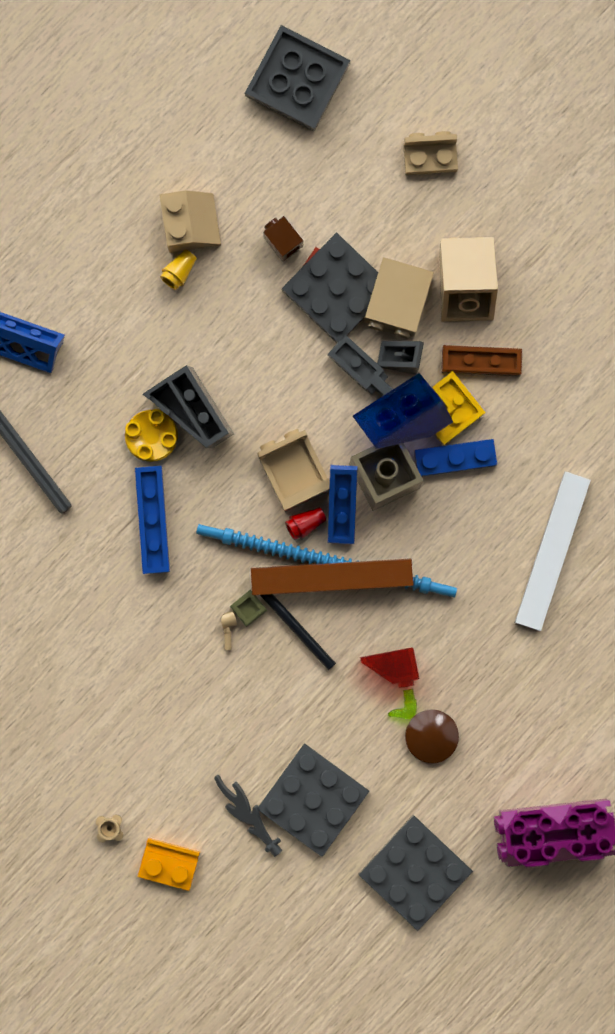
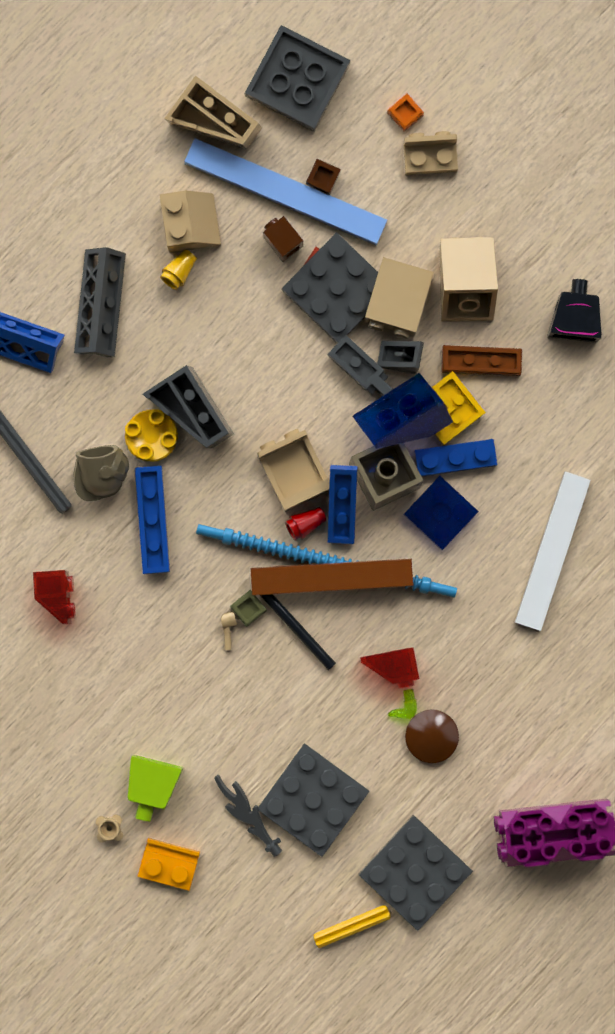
none -> clear red slope [33,570,76,625]
none -> dark tan helmet [73,445,129,501]
none -> dark grey fence [74,247,126,357]
none -> lime torso [128,755,183,822]
none -> tan wedge [164,75,262,149]
none -> light blue tile [184,138,387,246]
none -> reddish brown plate [306,159,341,195]
none -> yellow axle [313,905,391,948]
none -> orange tile [387,93,424,131]
none -> clear blue plate [403,476,479,550]
none -> black torso [547,279,602,343]

